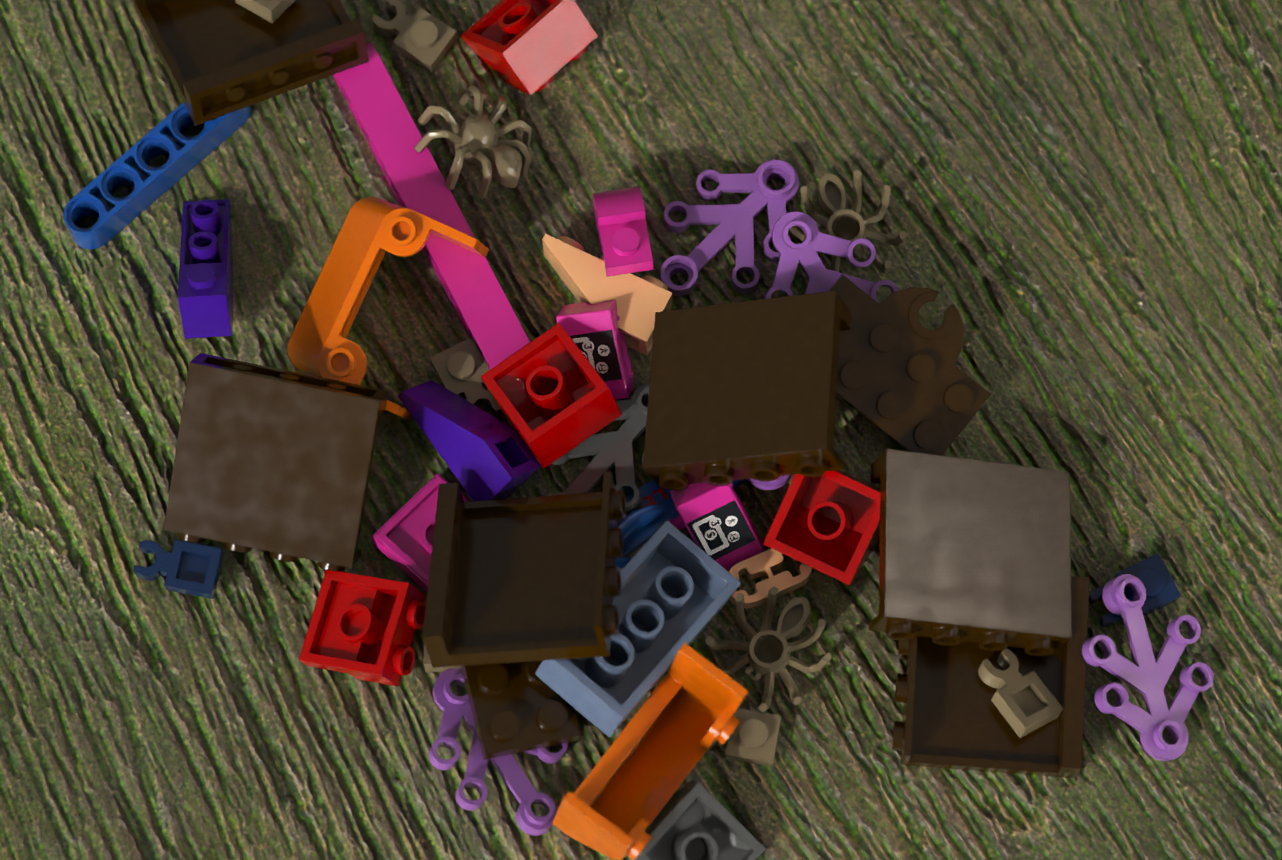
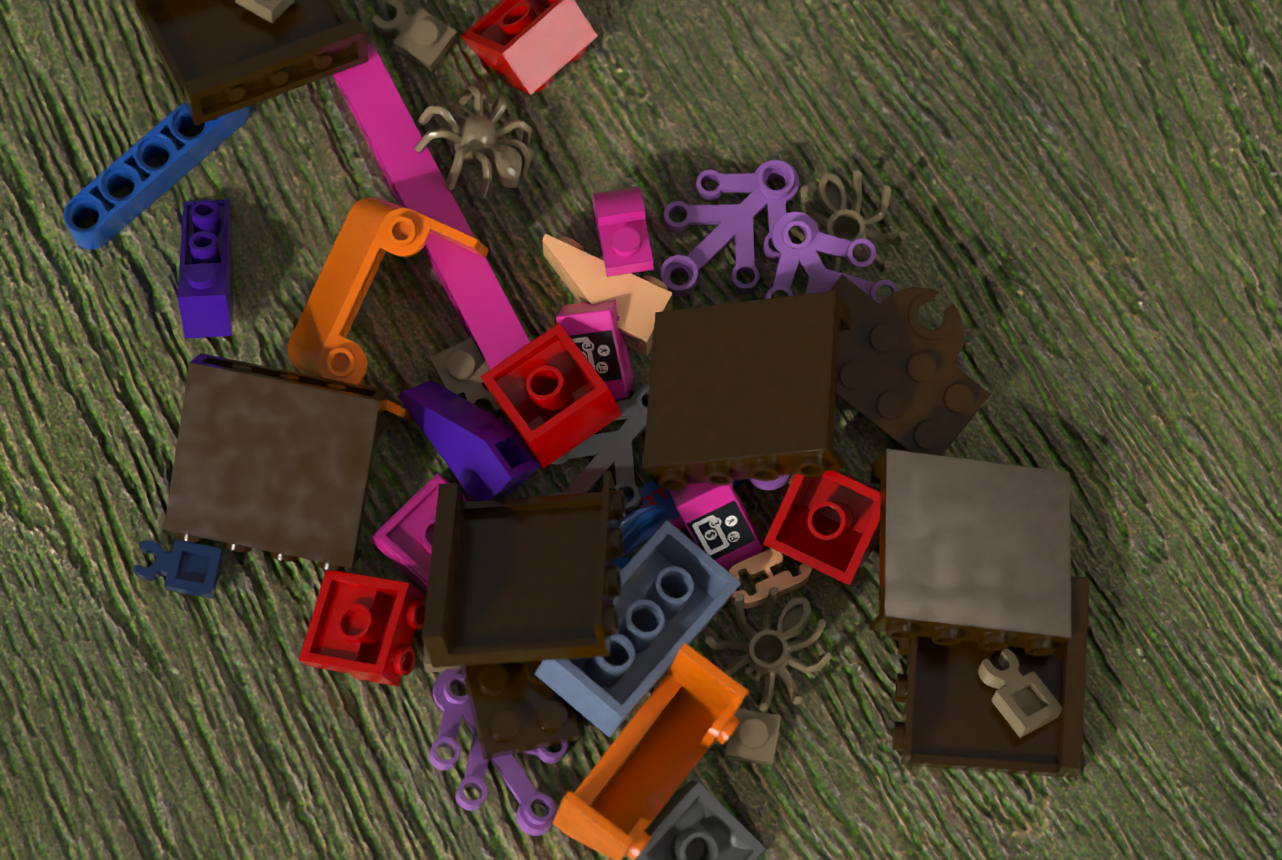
medium lavender plant [1082,574,1214,761] -> none
dark blue plate [1089,553,1181,627] -> none

